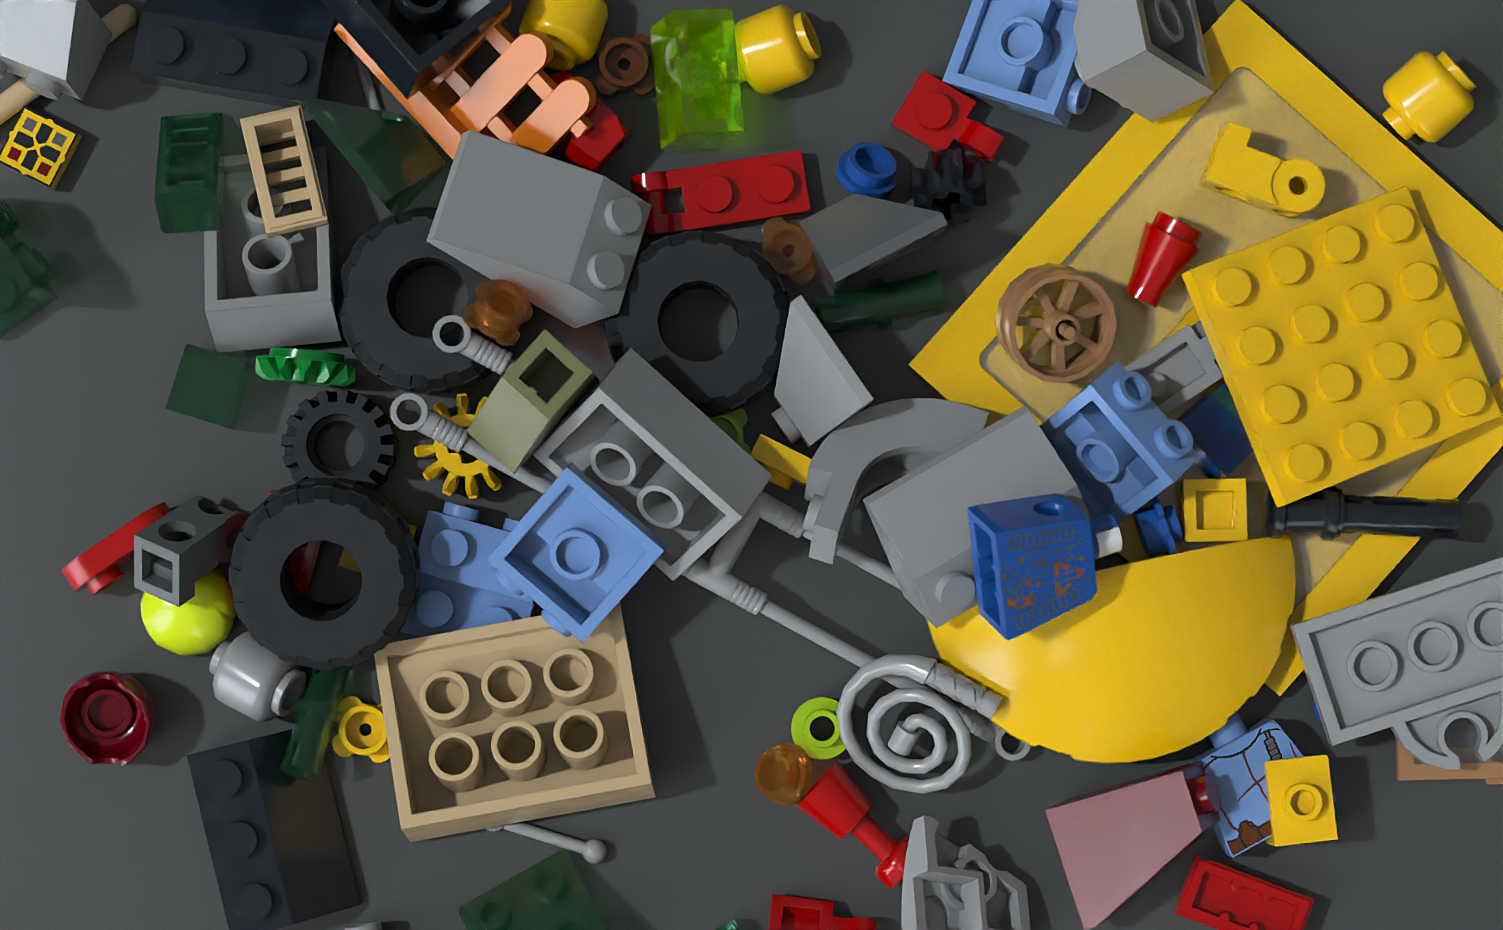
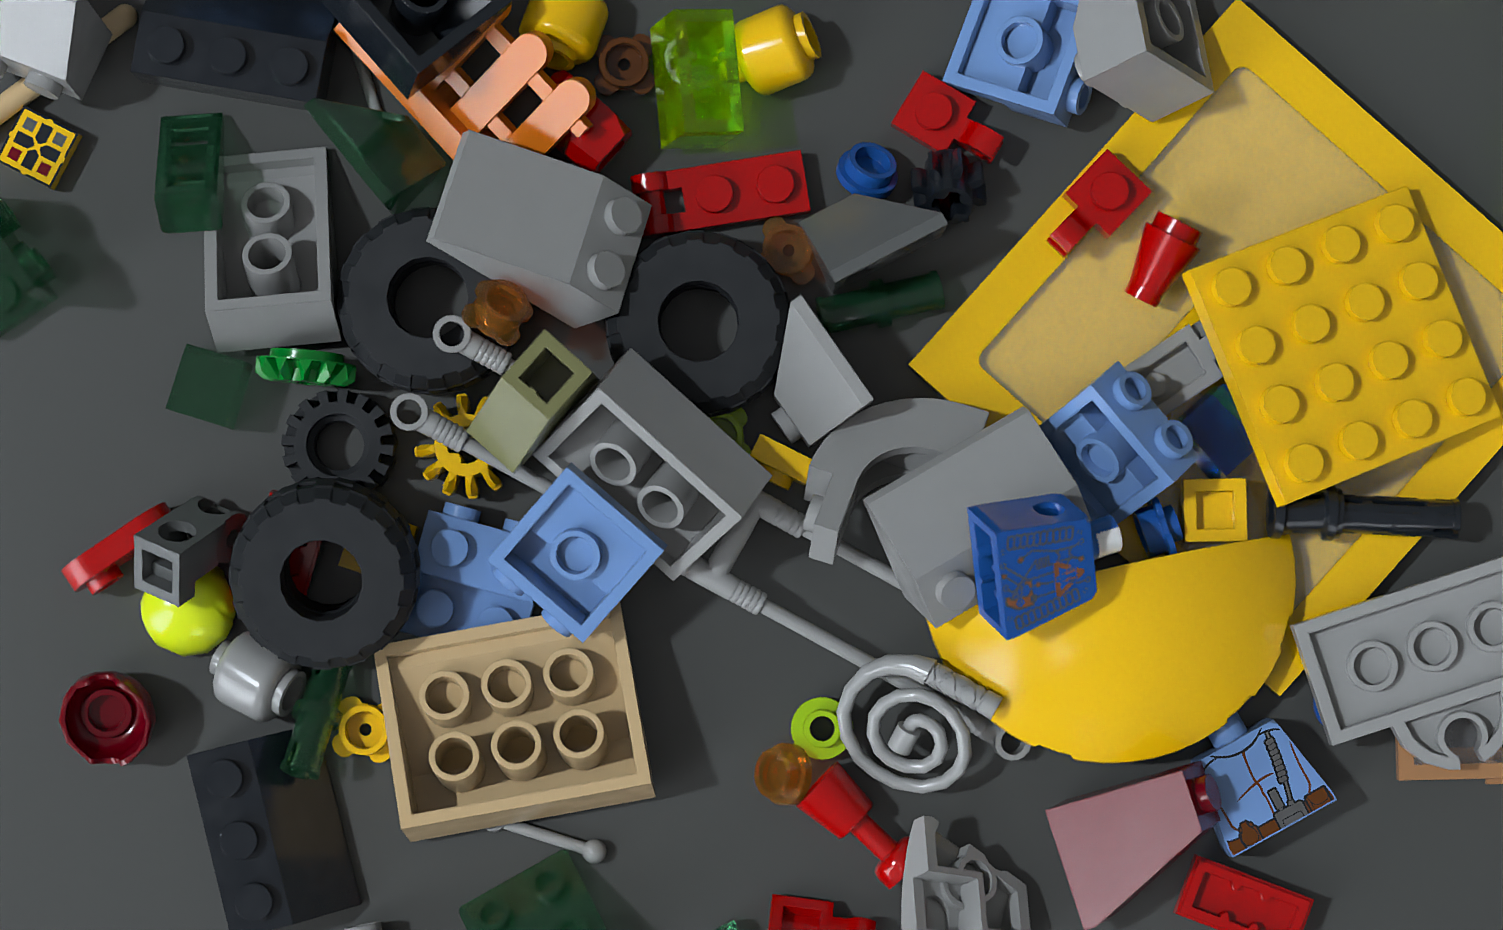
tan slope [240,105,329,238] -> none
medium nougat wheel [995,263,1117,383] -> none
yellow leg [1199,121,1325,218] -> none
yellow bracket [1264,754,1338,846] -> none
yellow head [1382,50,1477,143] -> none
none -> red plate [1046,149,1153,258]

